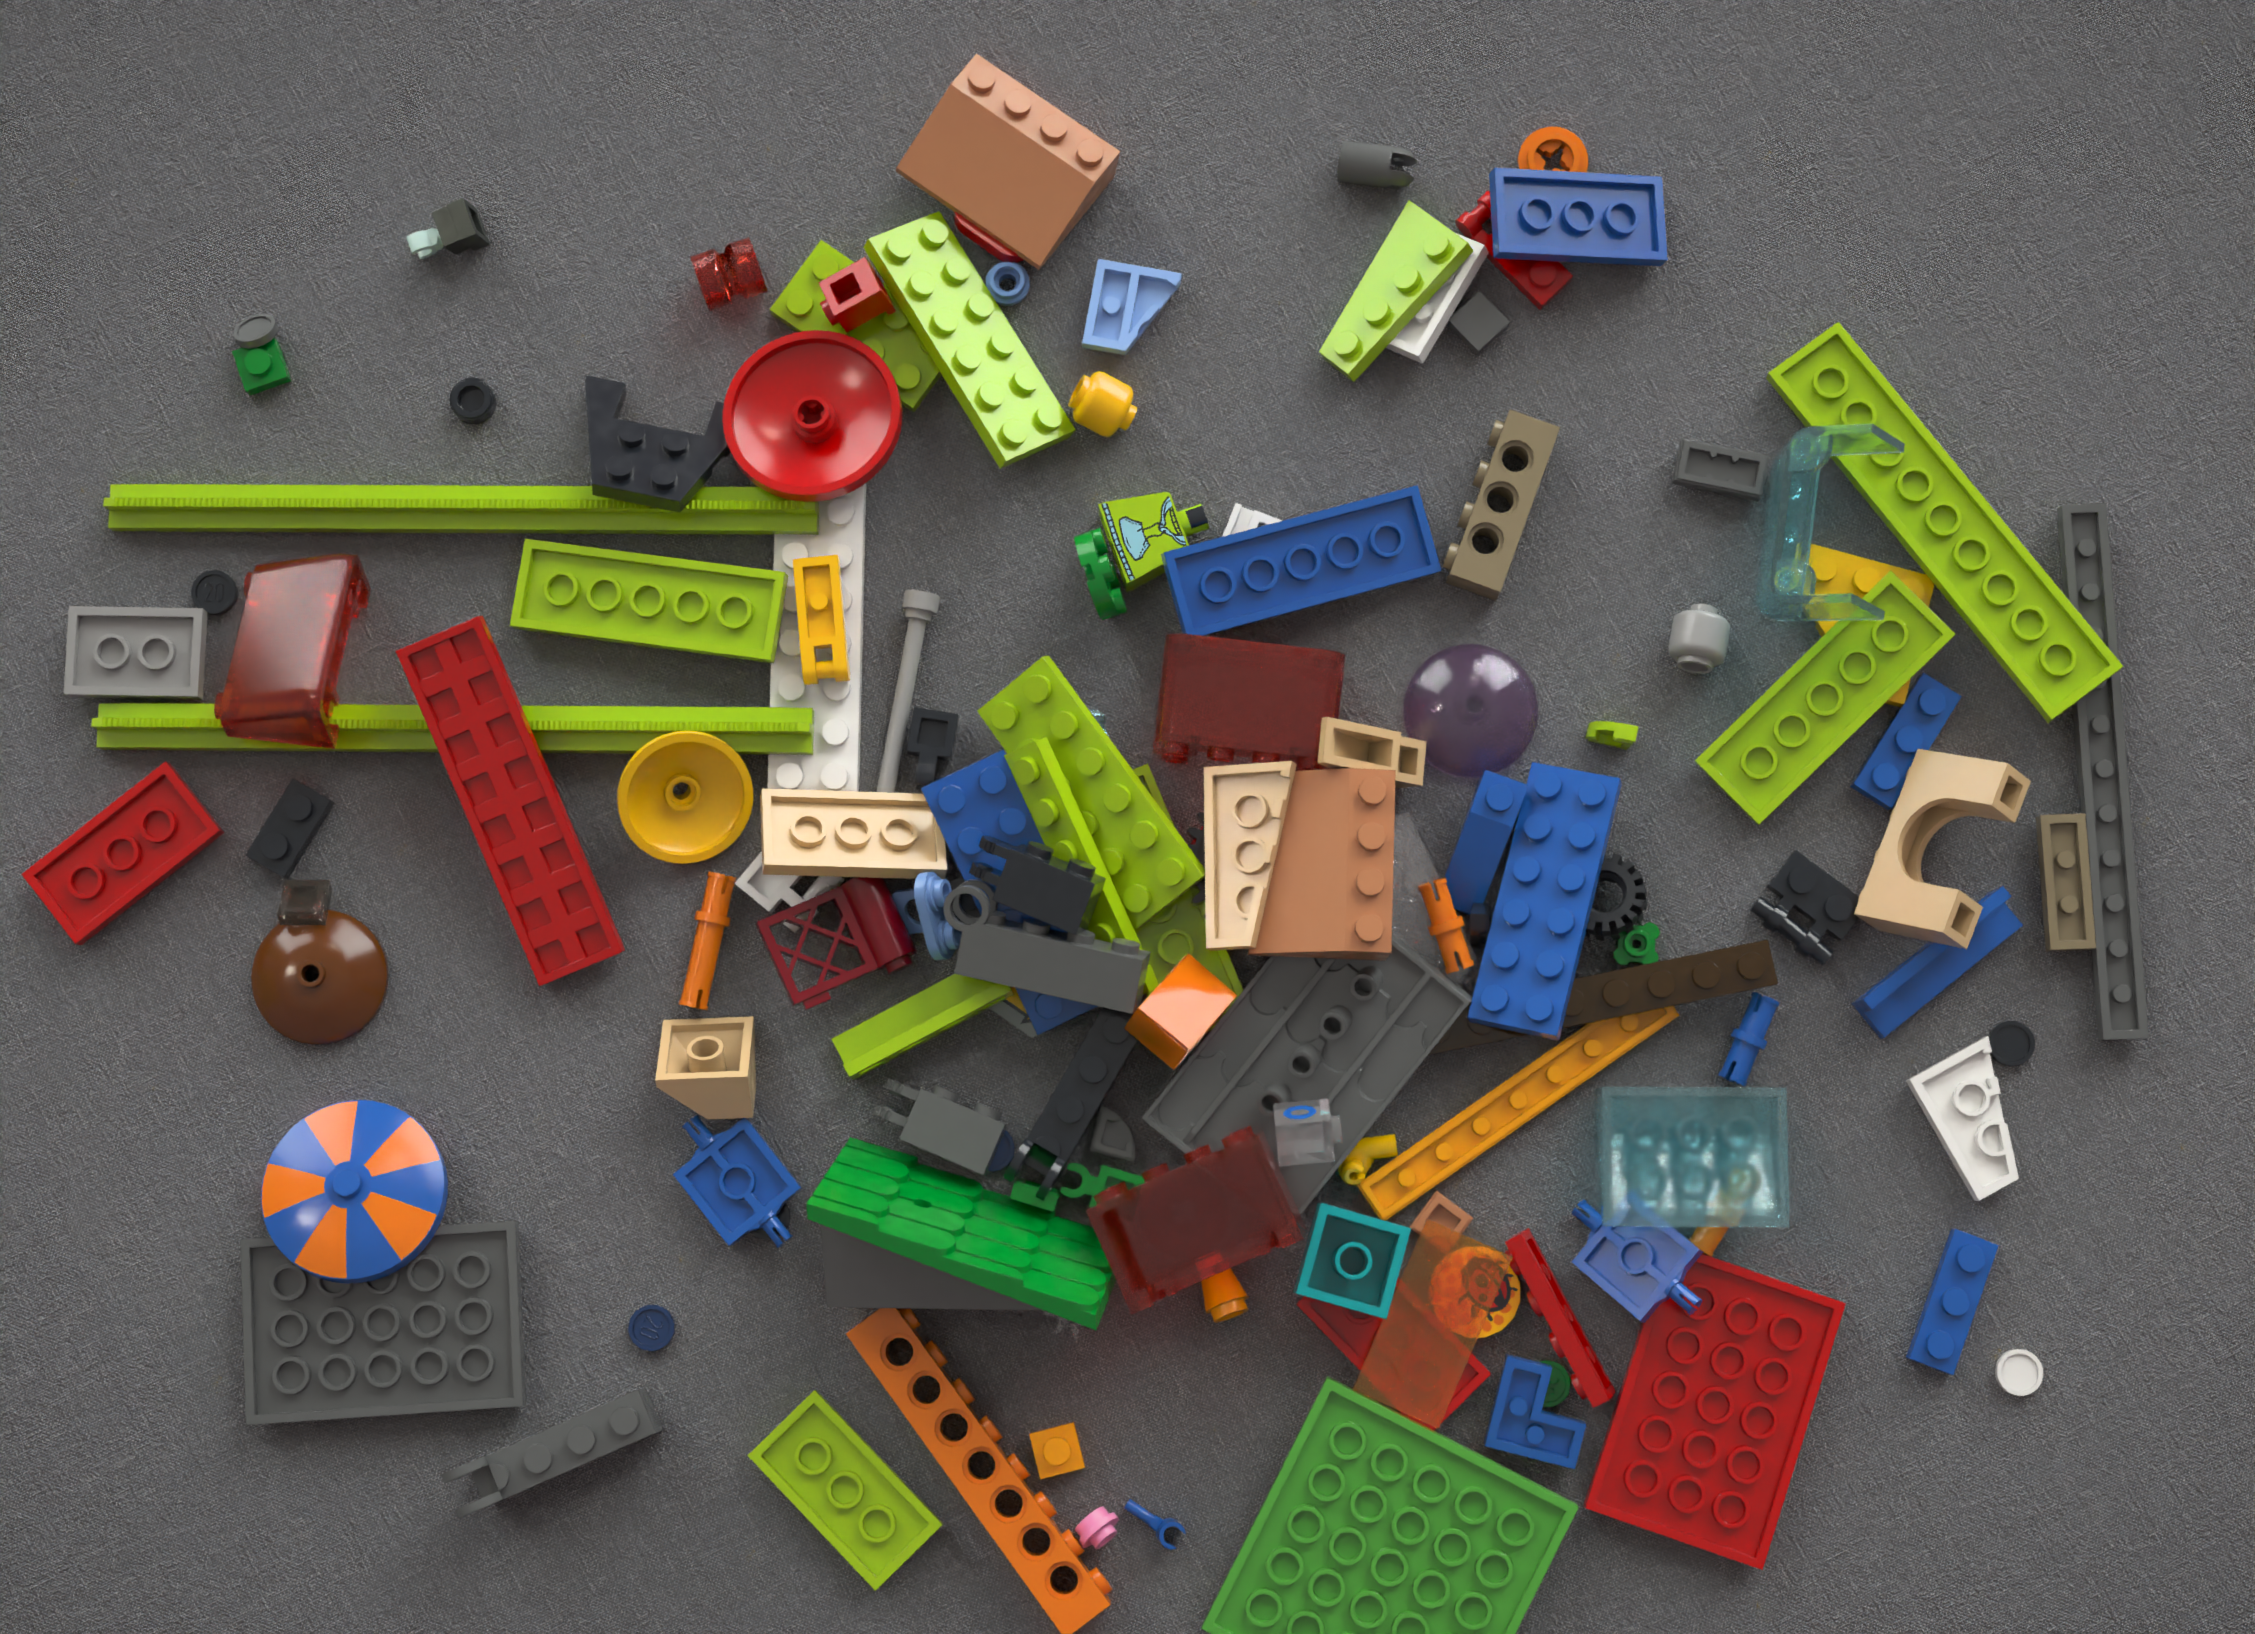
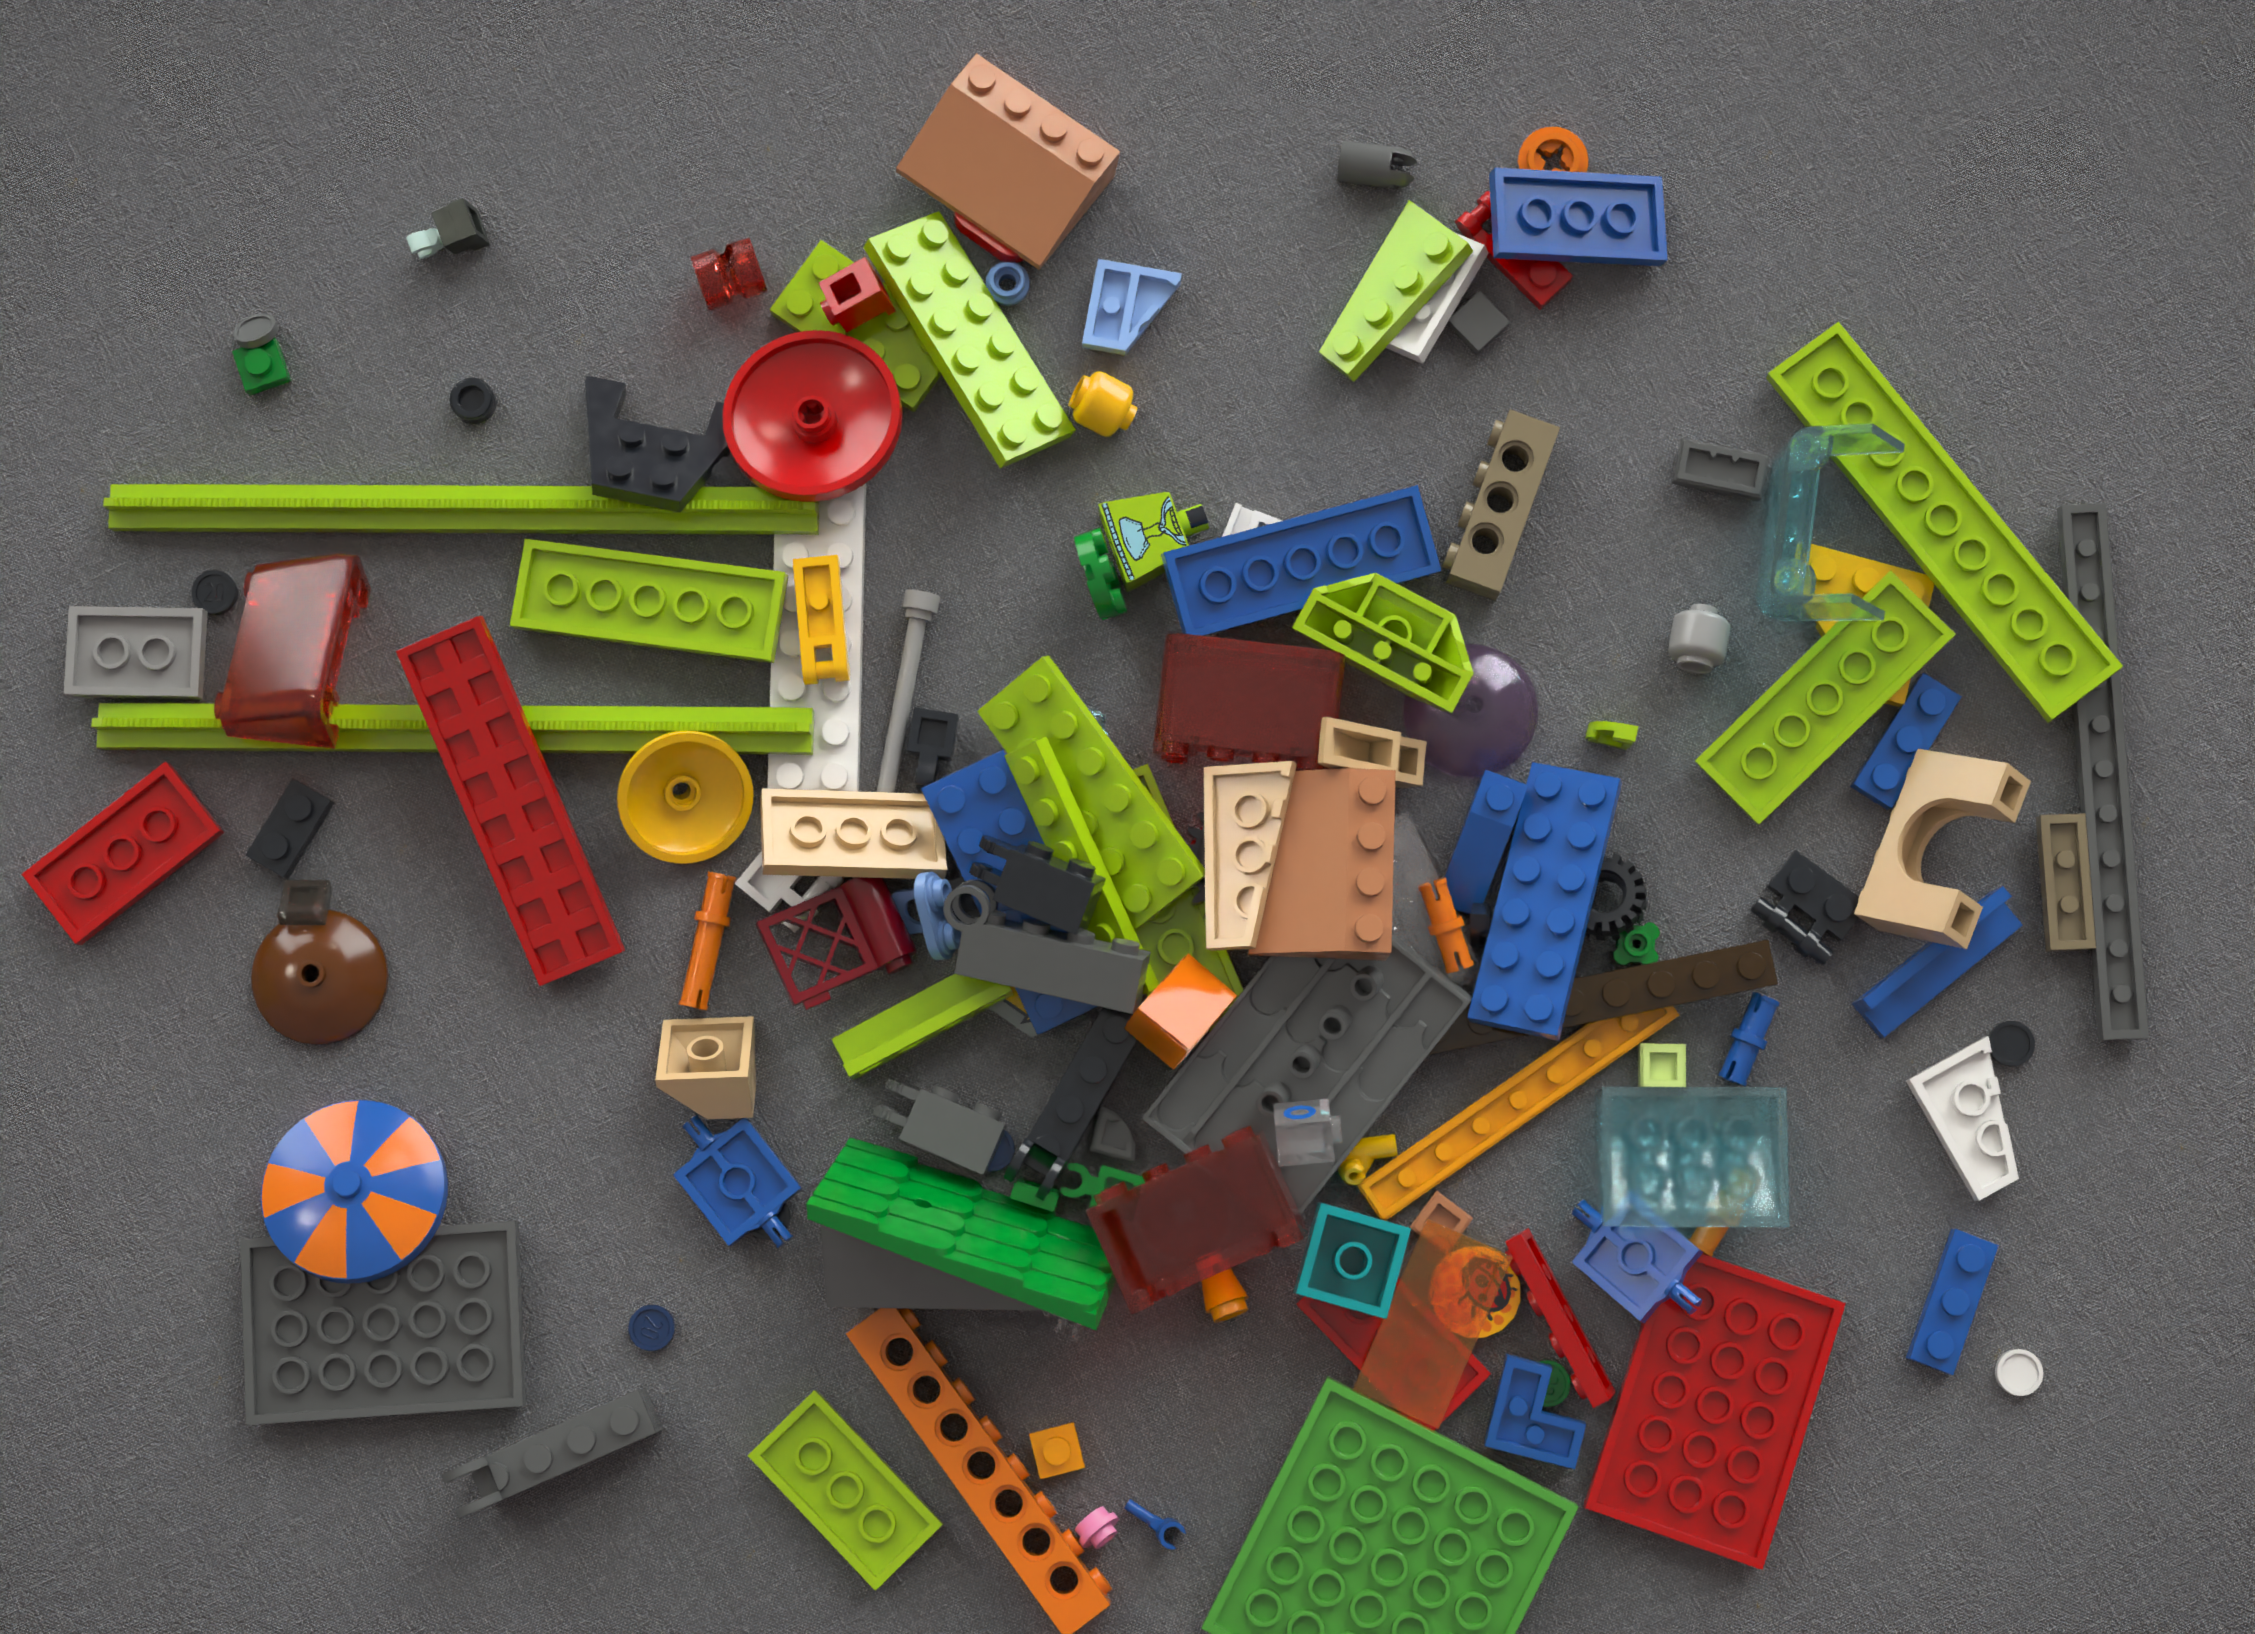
none -> lime wedge [1292,573,1474,714]
none -> yellowish green tile [1638,1043,1686,1091]

